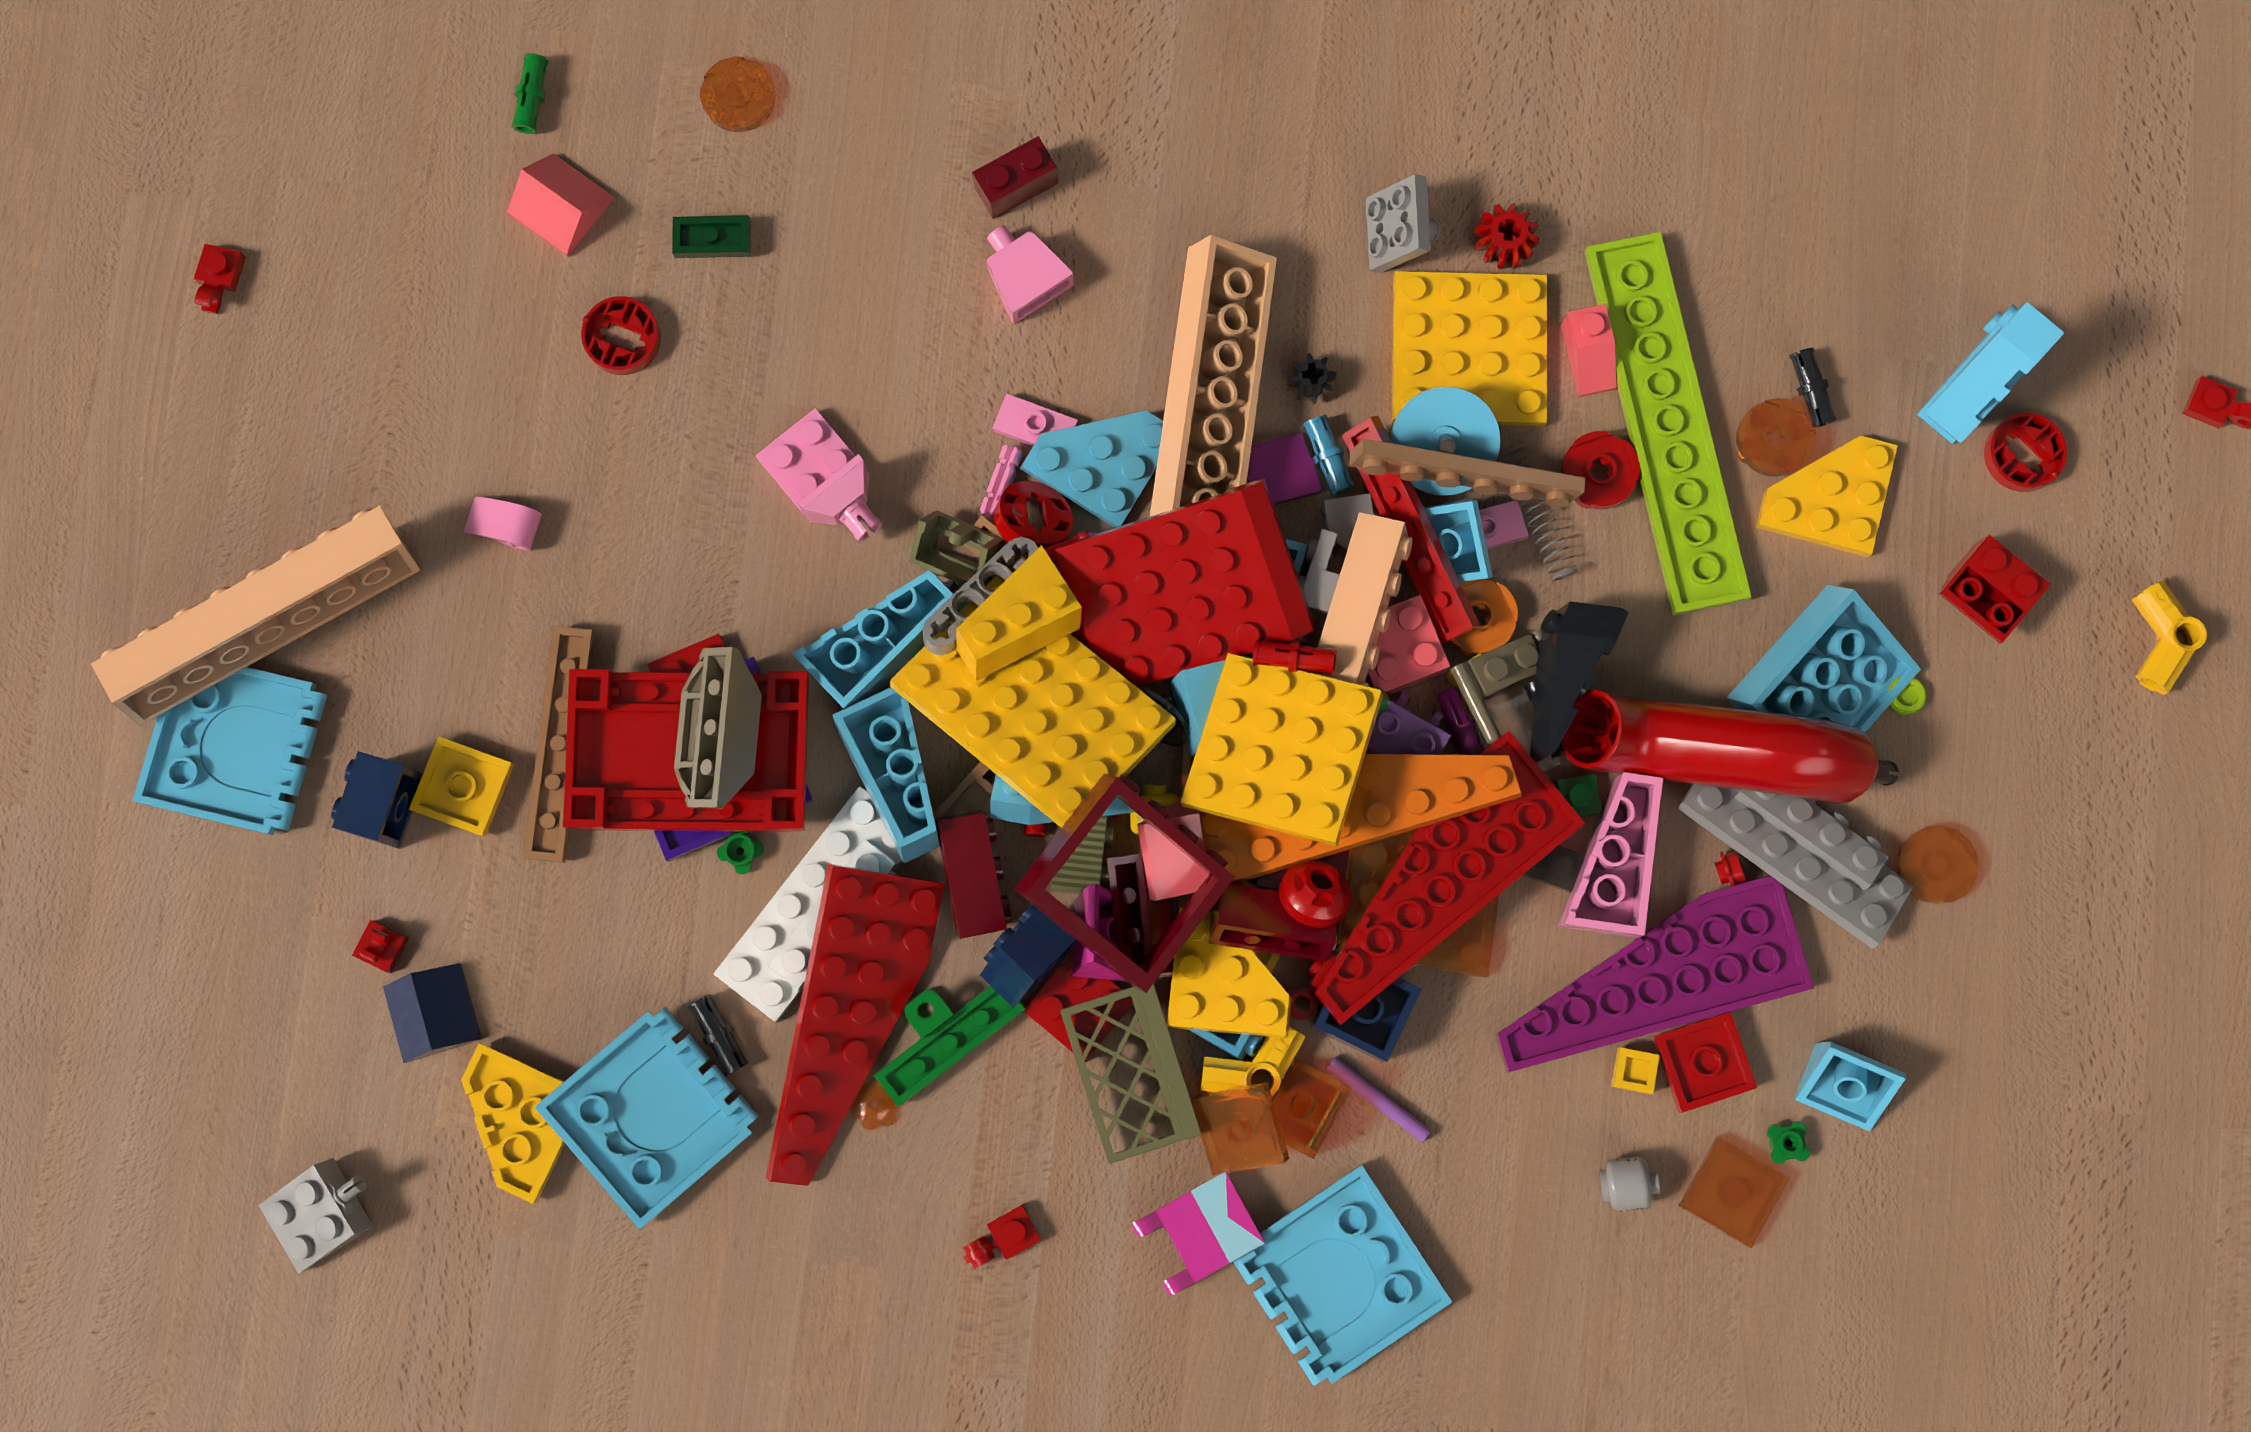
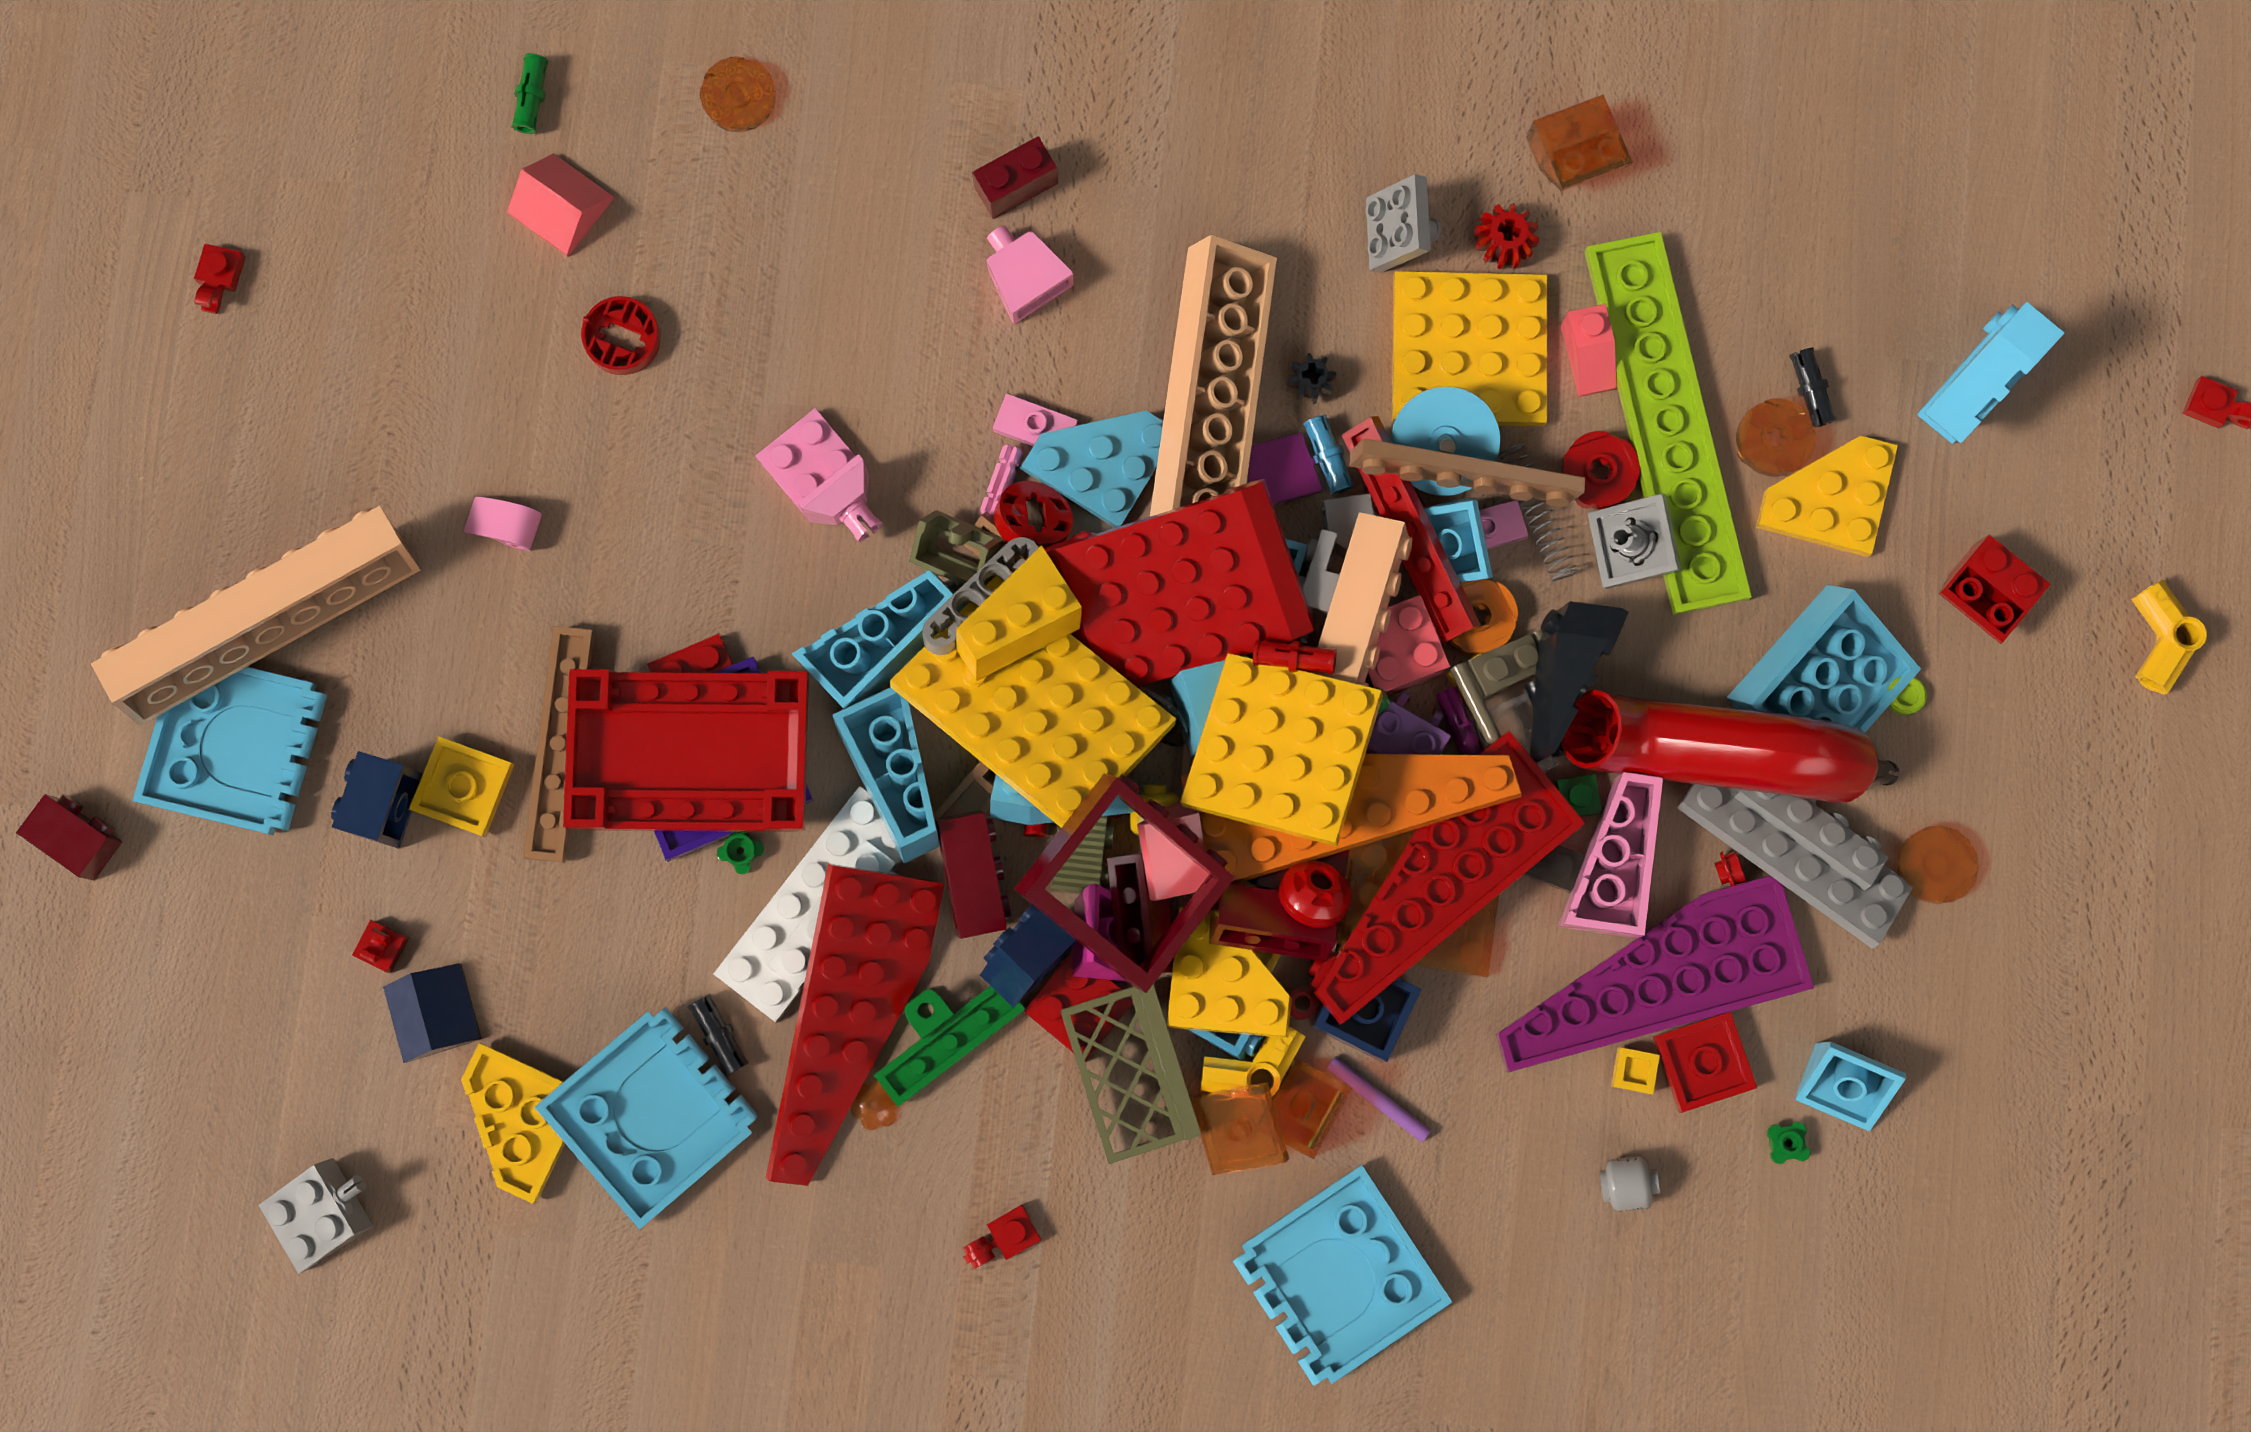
dark green plate [672,215,751,258] -> none
dark tan wedge [674,647,762,808] -> none
dark pink flag [1132,1171,1265,1295] -> none
clear orange plate [1678,1137,1790,1248] -> none
red piece [1984,413,2067,492] -> none
none -> dark red brick [16,794,122,881]
none -> clear orange slope [1526,95,1633,191]
none -> light grey plate [1588,494,1682,589]

